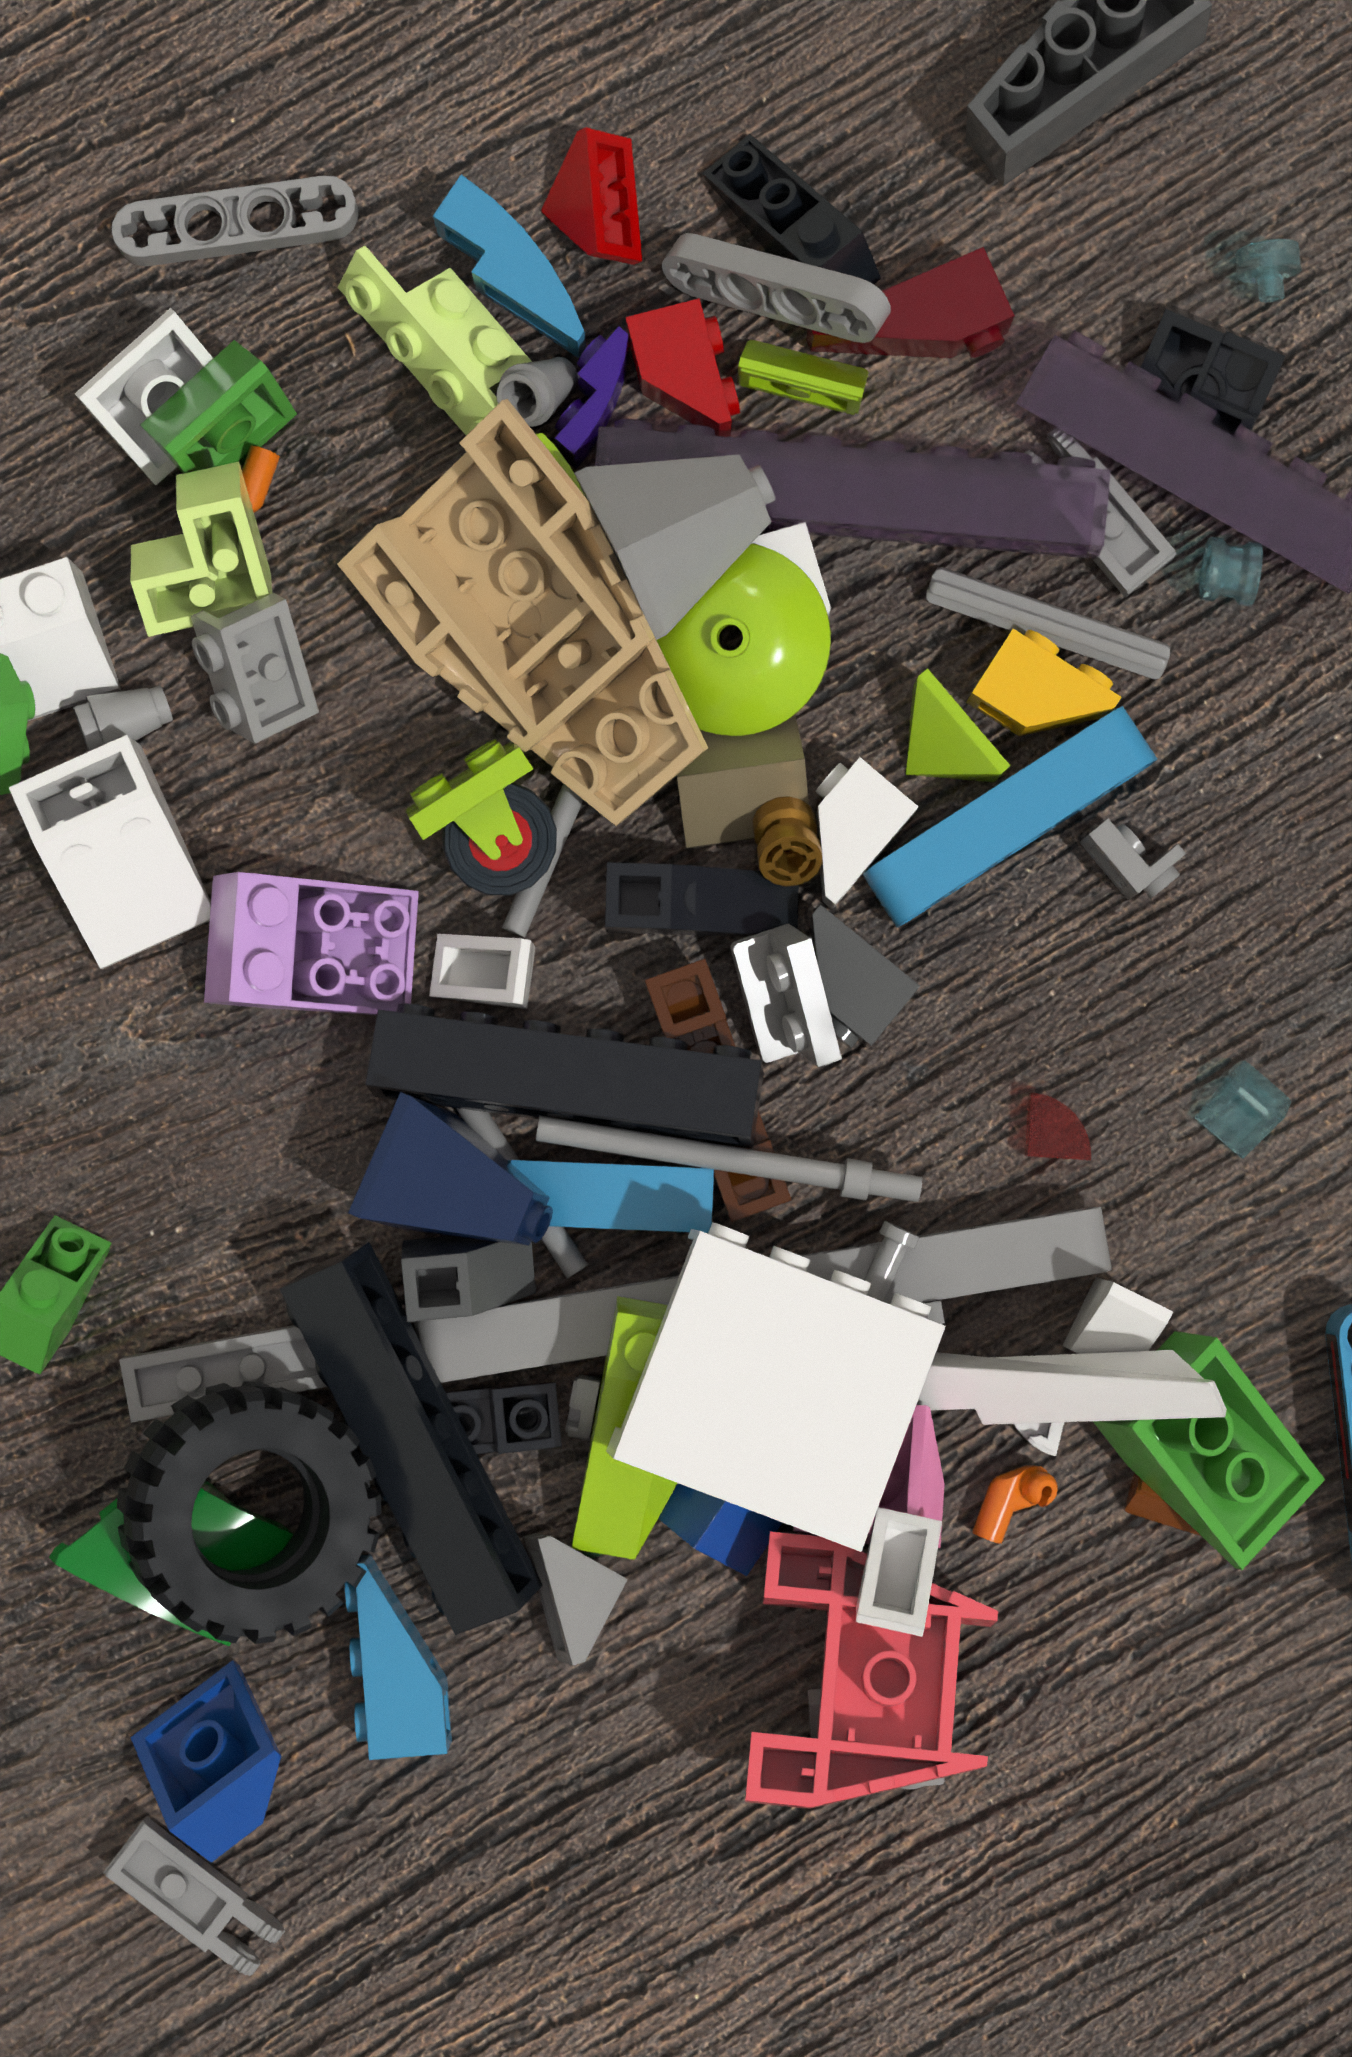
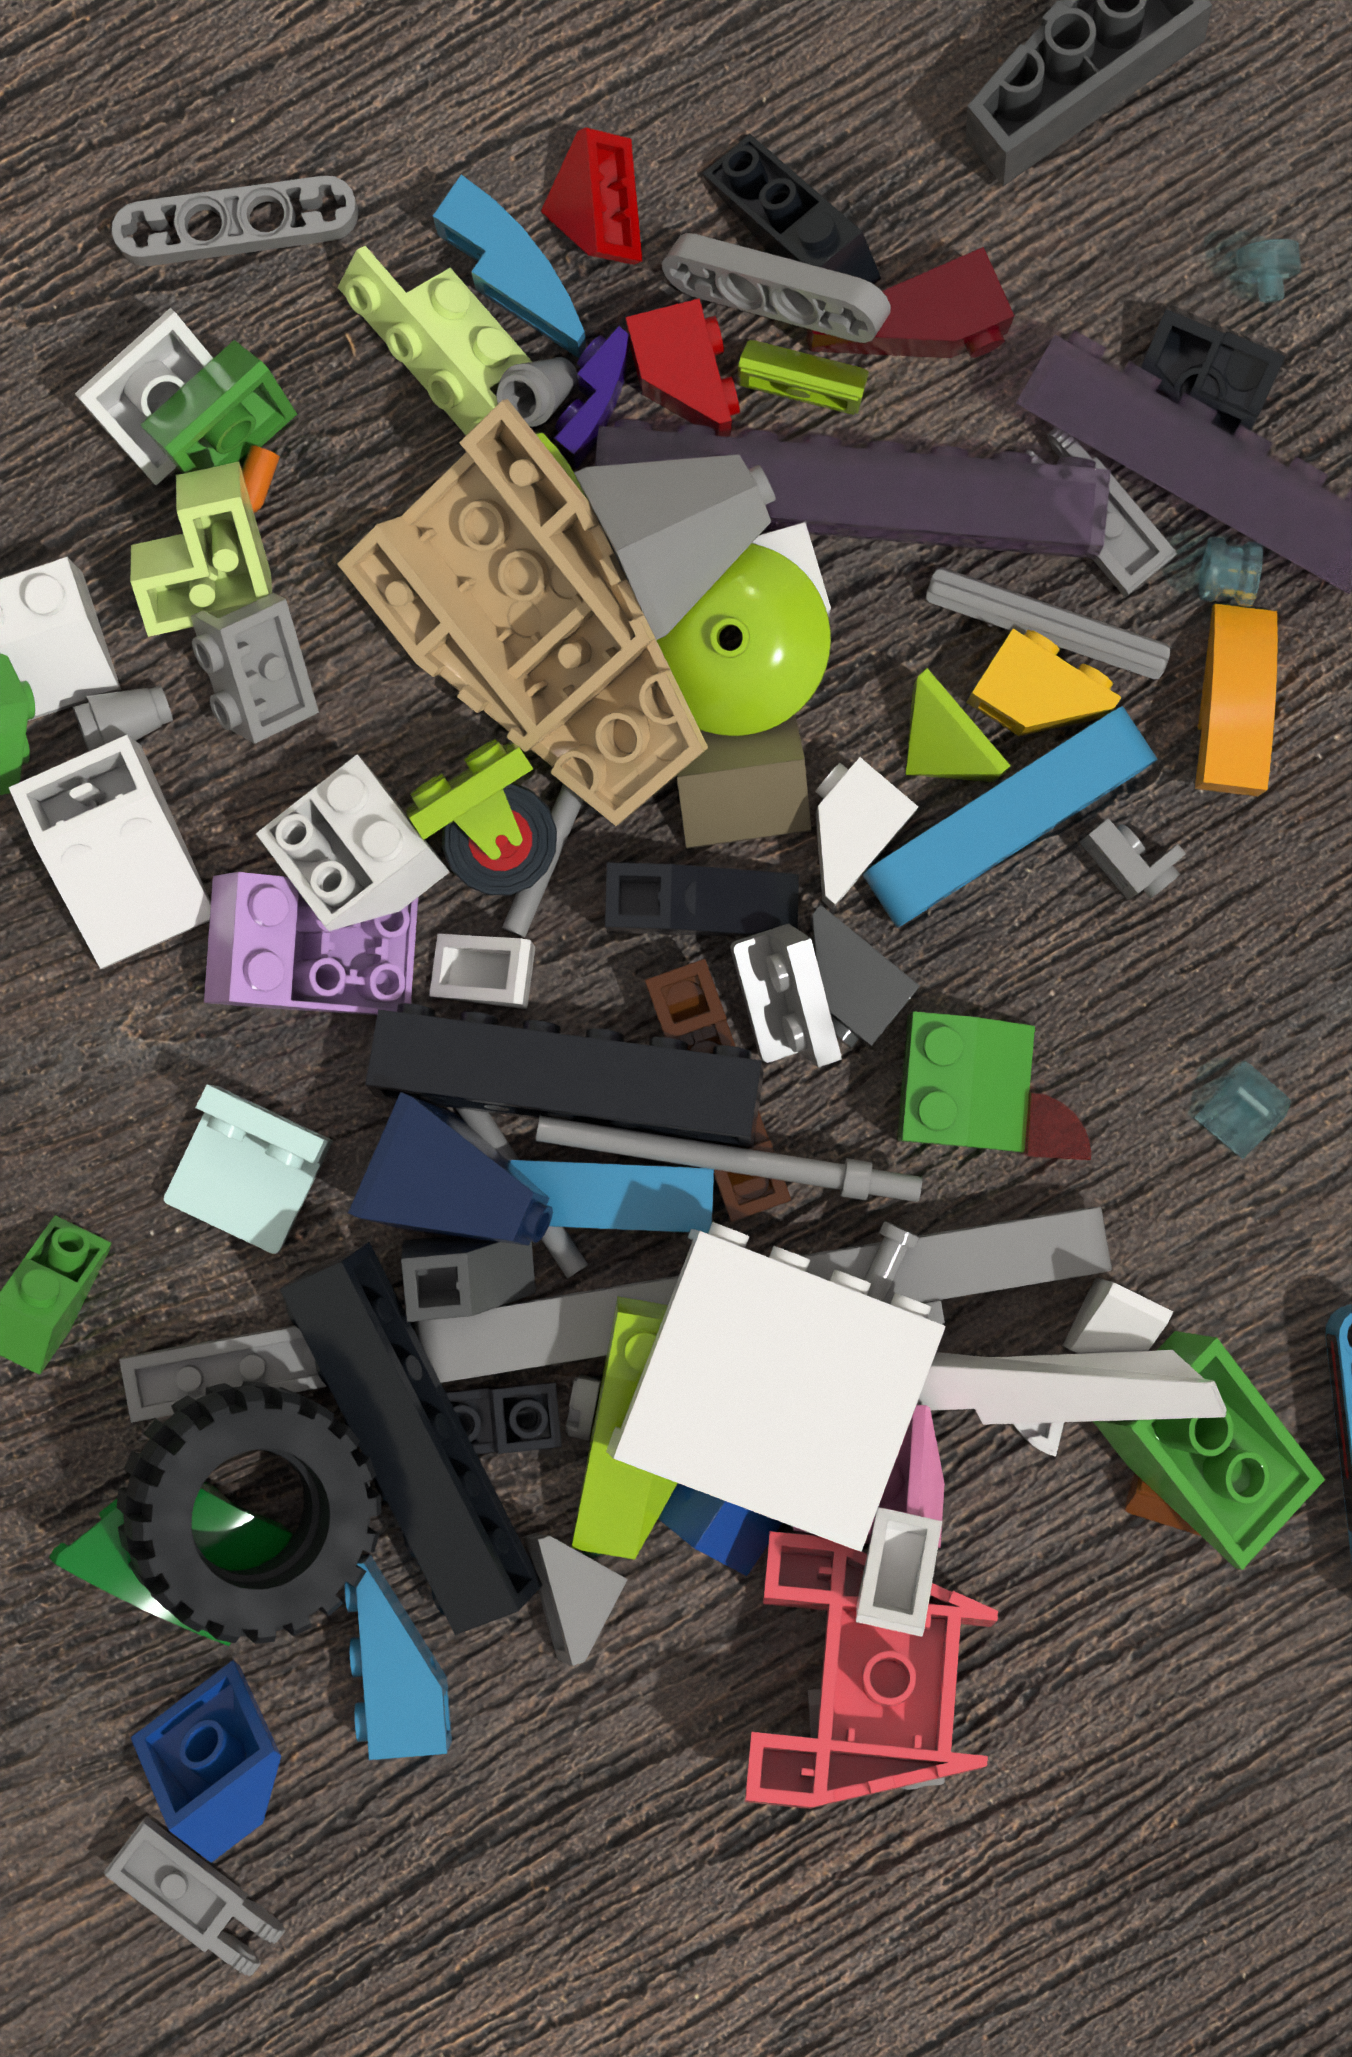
pearl gold wheel [753,797,822,886] -> none
orange arm [972,1465,1058,1544] -> none
none -> light aqua bracket [164,1084,333,1254]
none -> white slope [256,754,450,931]
none -> bright green slope [897,1011,1035,1152]
none -> light orange slope [1195,604,1278,797]

